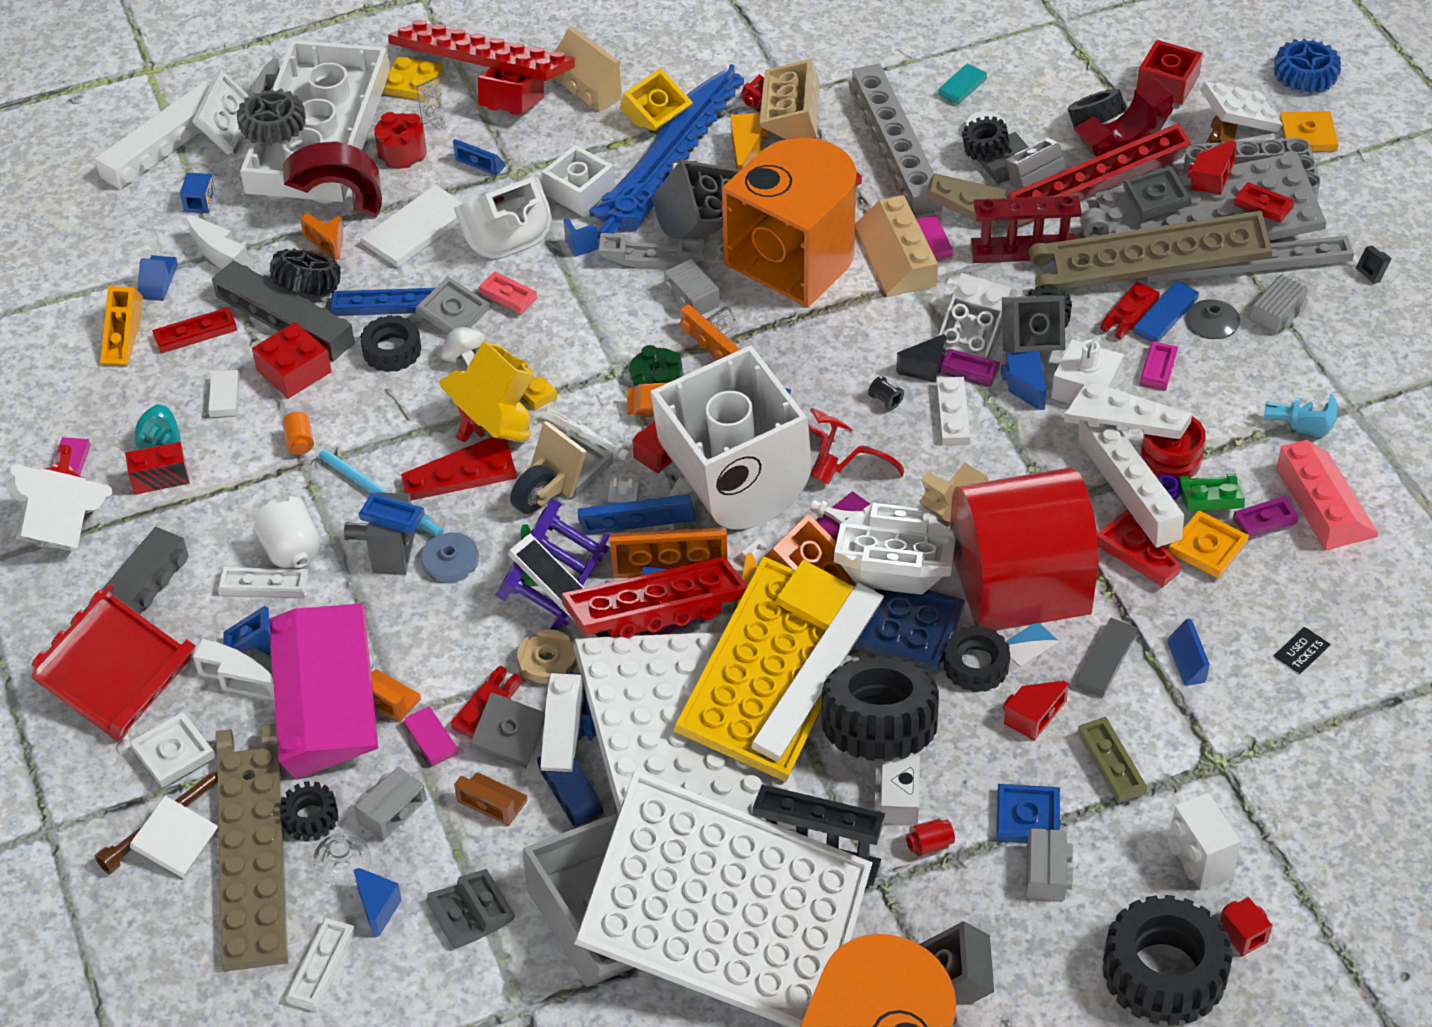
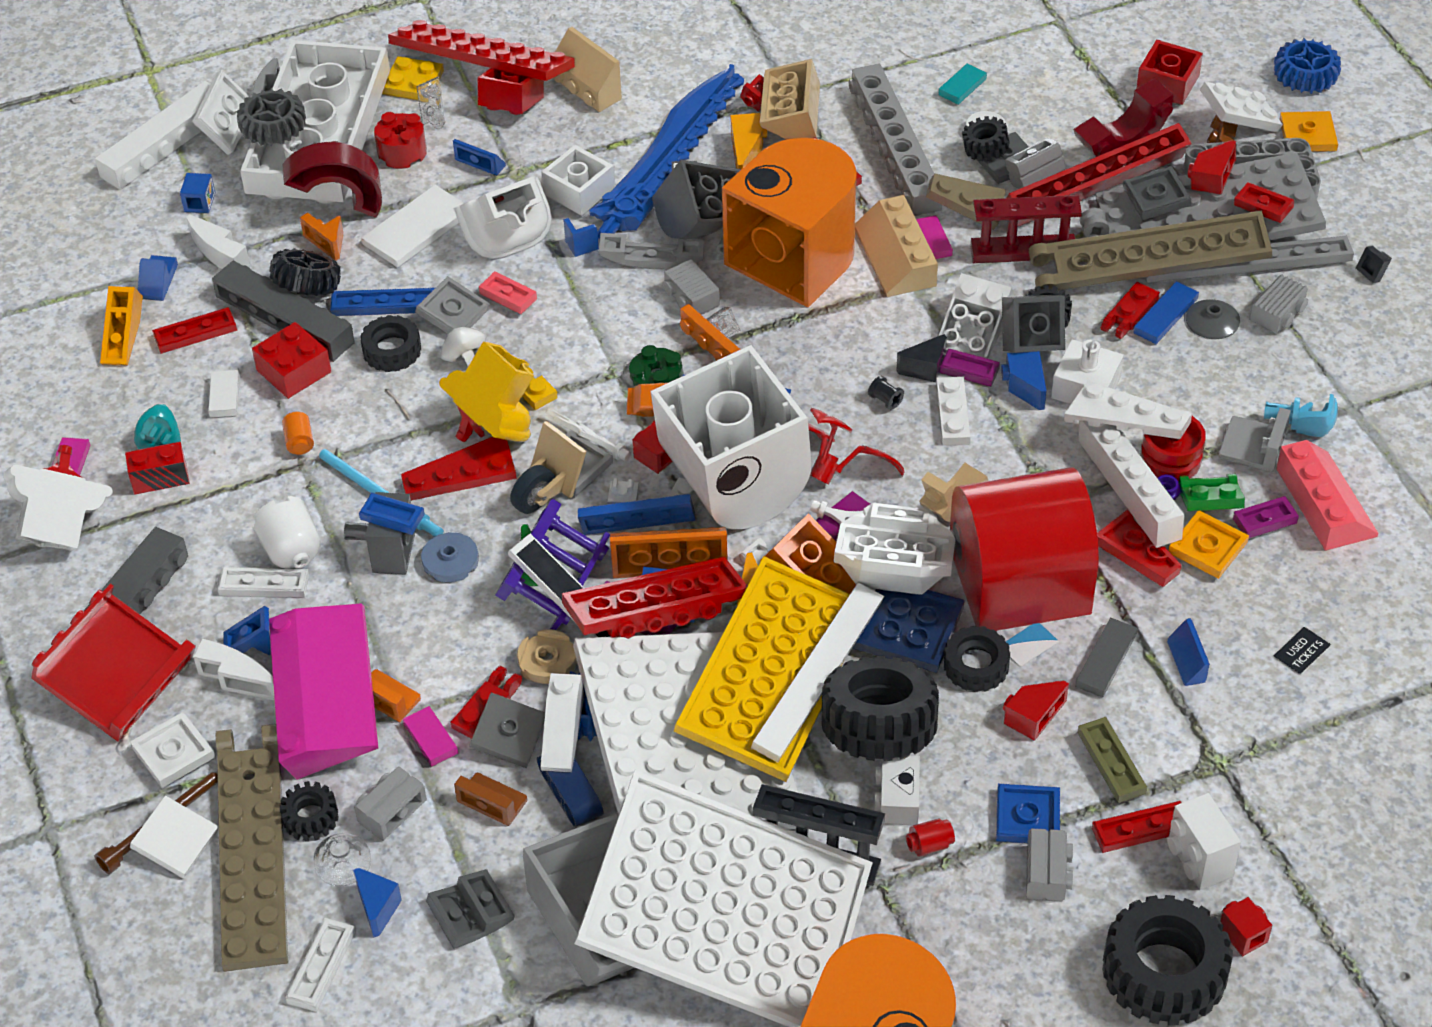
yellow slope [620,68,693,131] -> none
yellow tile [775,560,854,631] -> none
dark grey slope [919,921,994,1005] -> none
black tyre [1067,89,1126,128] -> none
dark pink tile [1139,341,1178,391] -> none
none -> red tile [1092,800,1182,853]
none -> light grey bracket [1219,408,1291,472]

